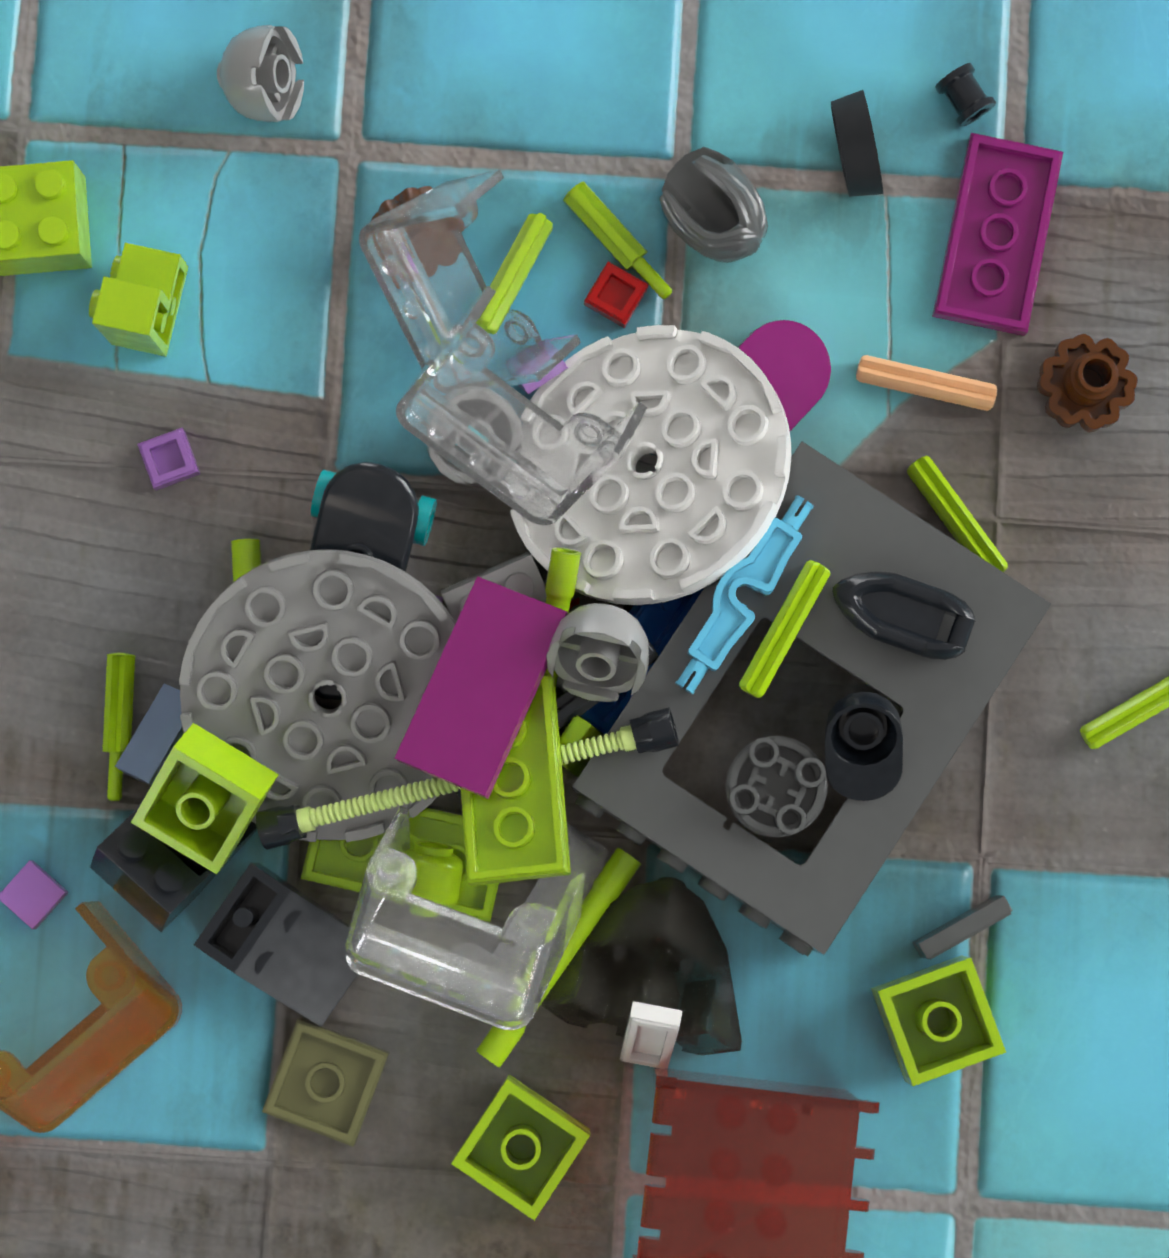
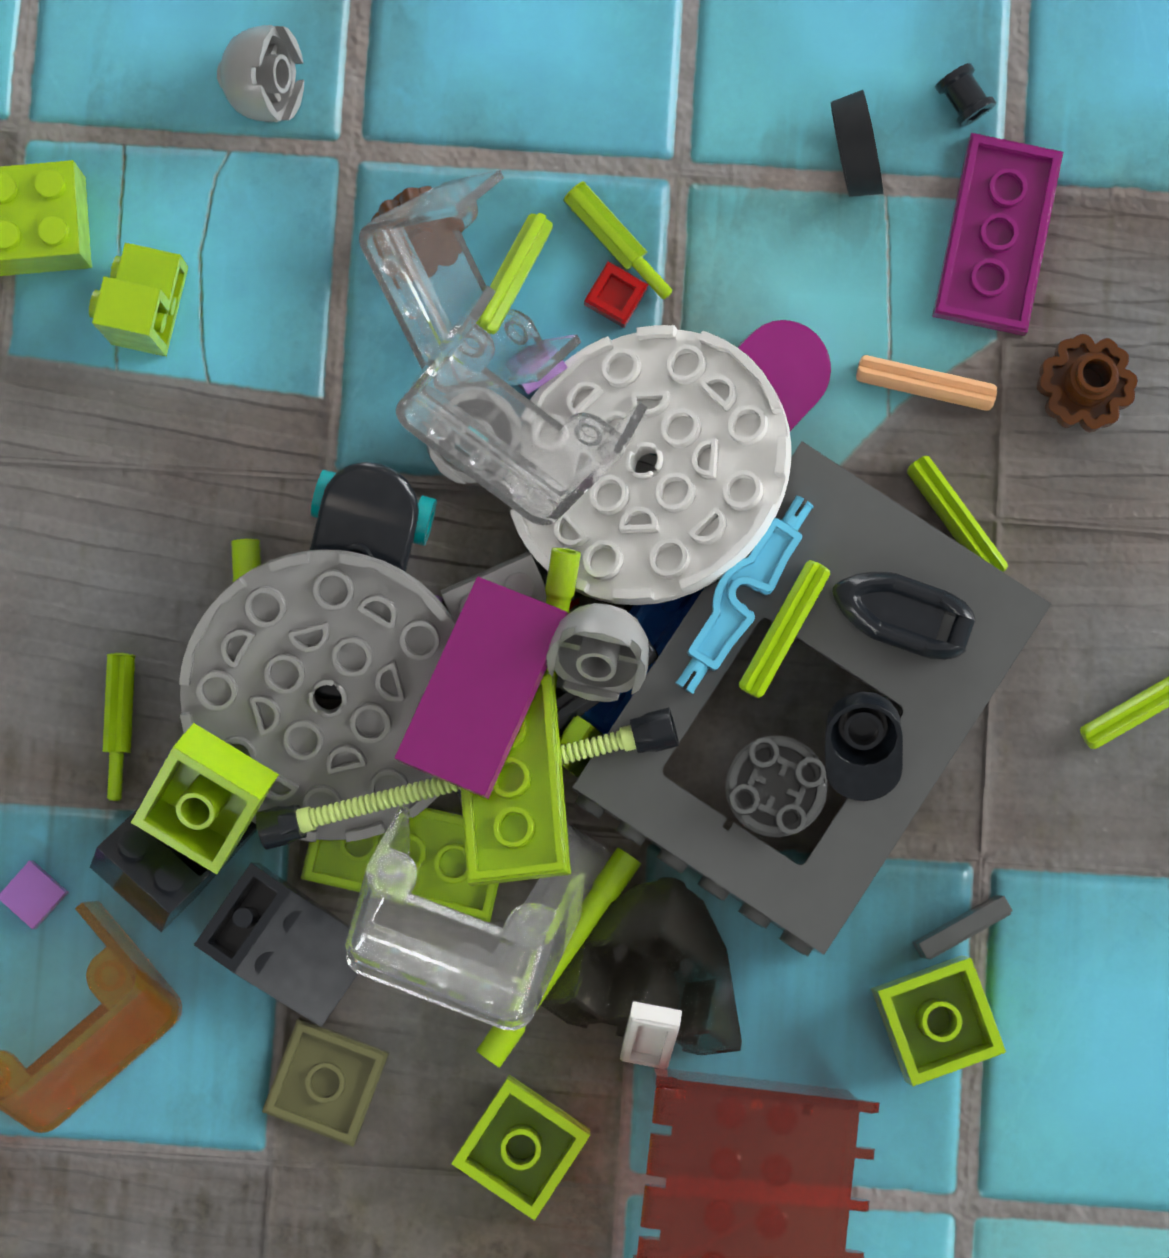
sand blue tile [115,683,184,786] -> none
medium lavender tile [137,428,201,491] -> none
lime head [396,841,463,916] -> none
dark grey hair [659,147,768,263] -> none

